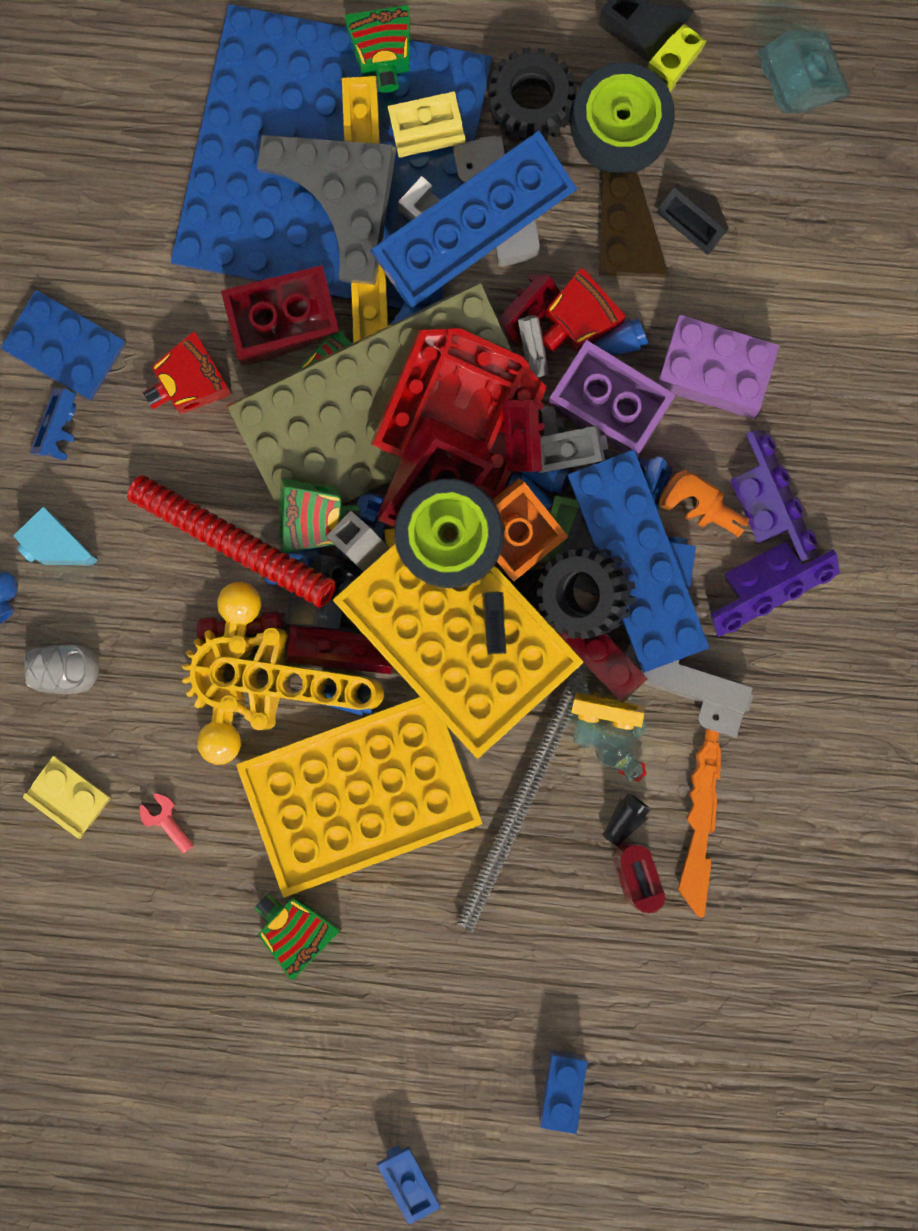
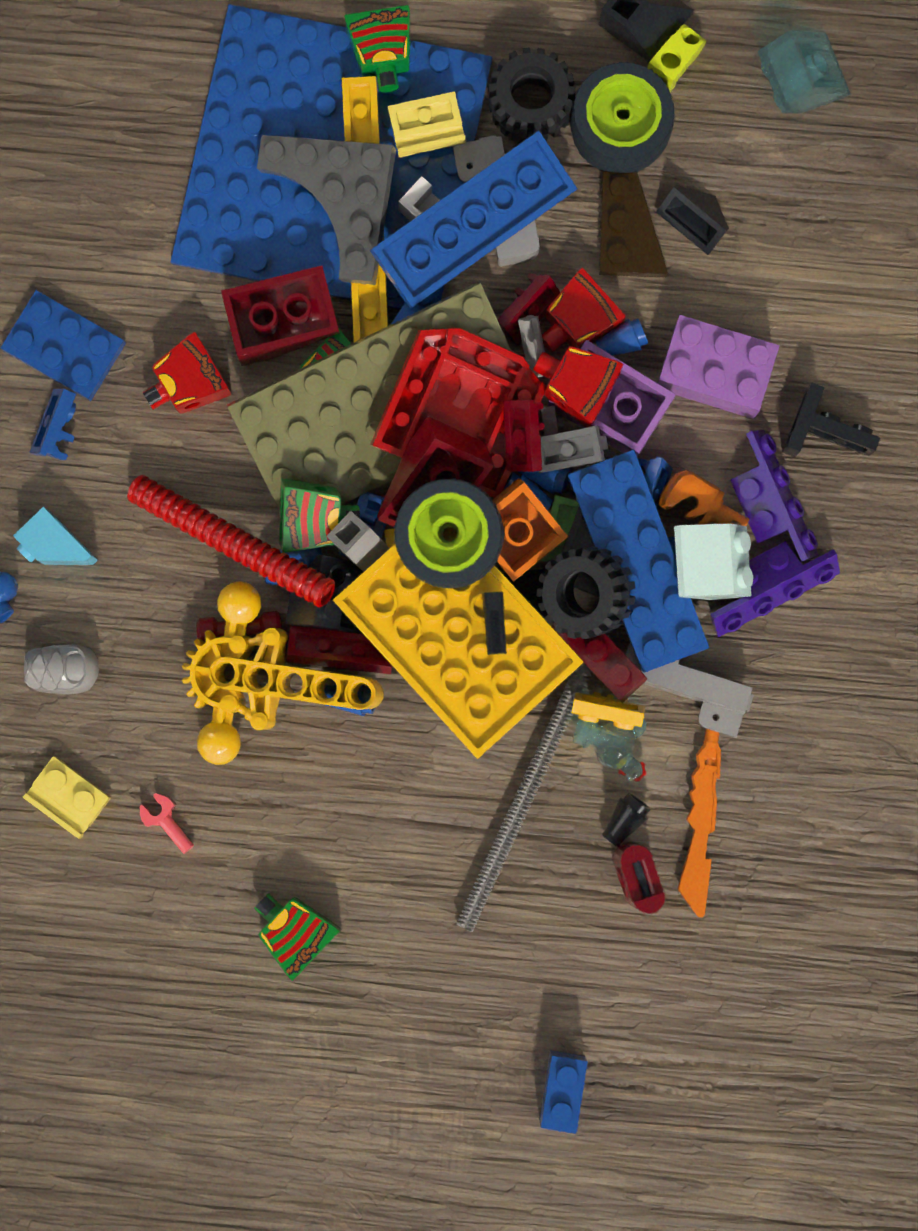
yellow plate [236,697,482,898] -> none
blue plate [376,1145,441,1224] -> none
none -> red torso [533,346,624,428]
none -> light aqua slope [674,524,753,600]
none -> black bracket [782,382,880,457]

